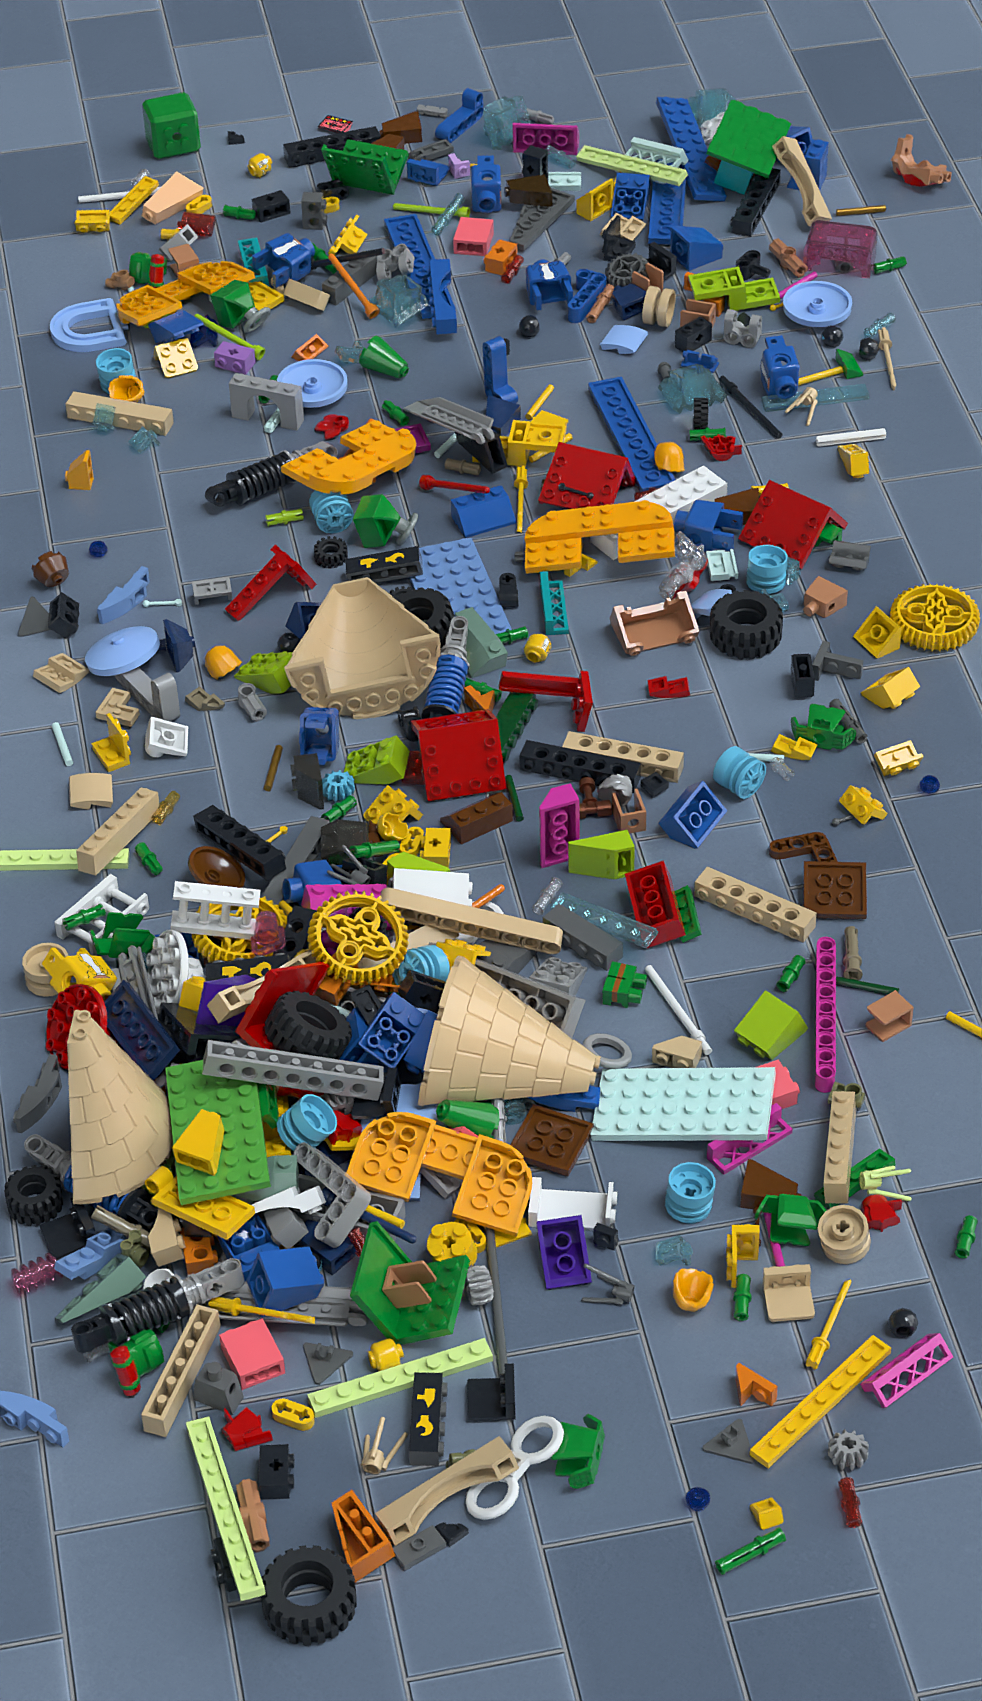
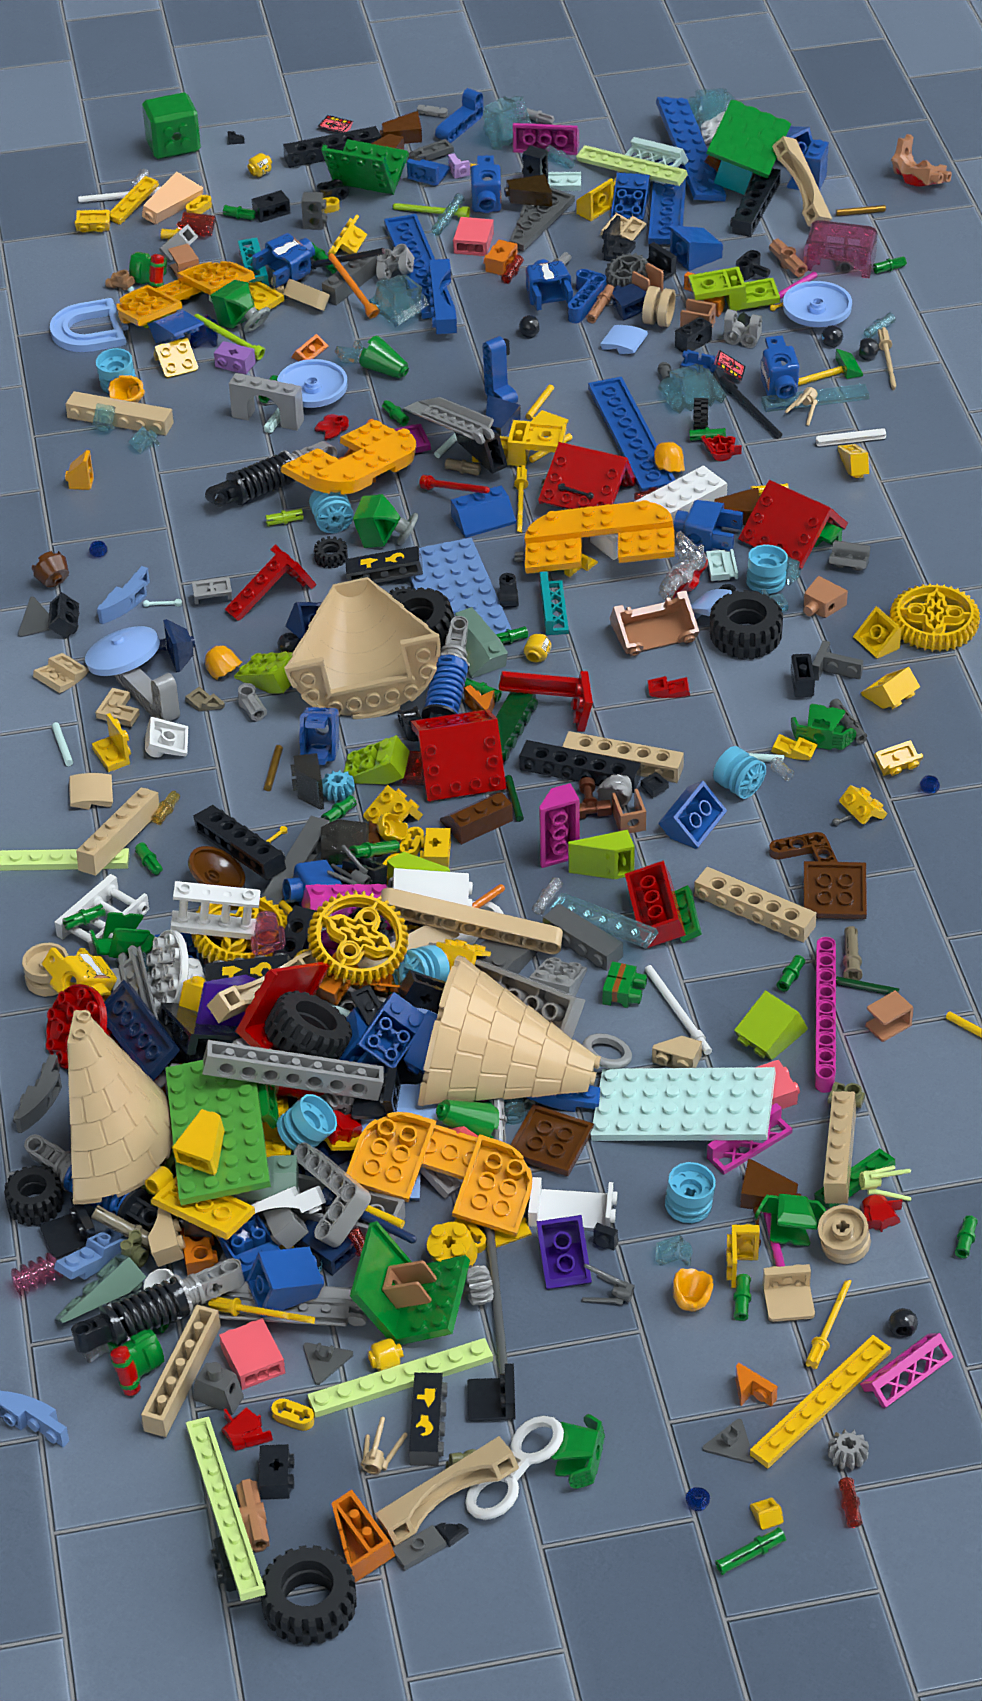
none -> piece [714,350,746,381]

